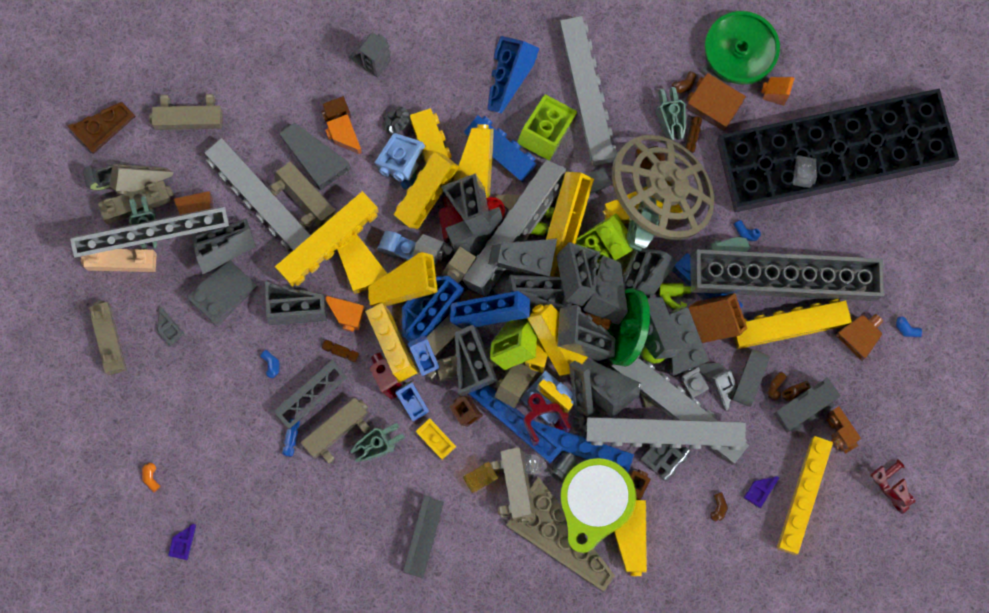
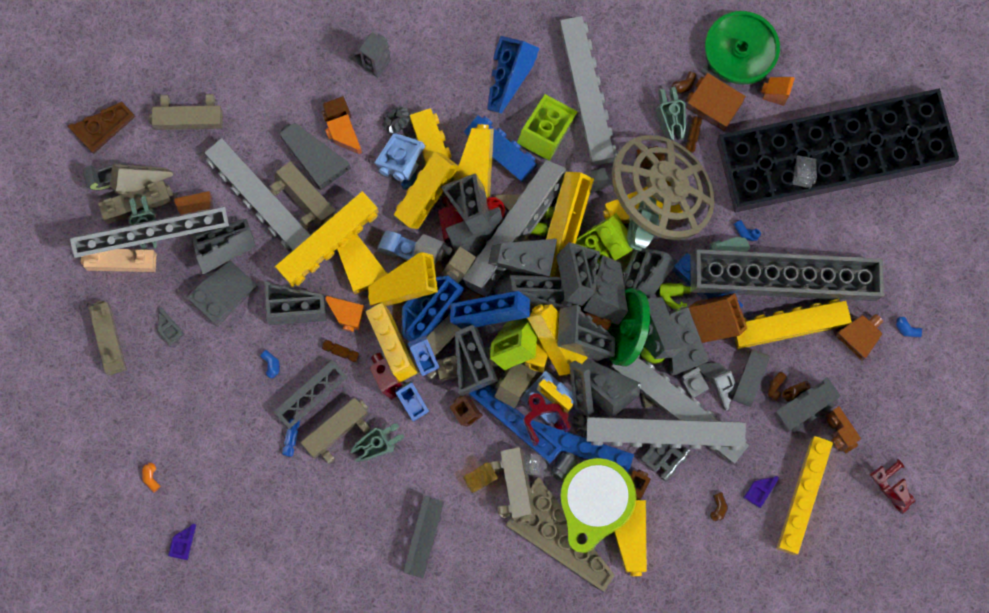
yellow plate [416,418,456,460] -> none

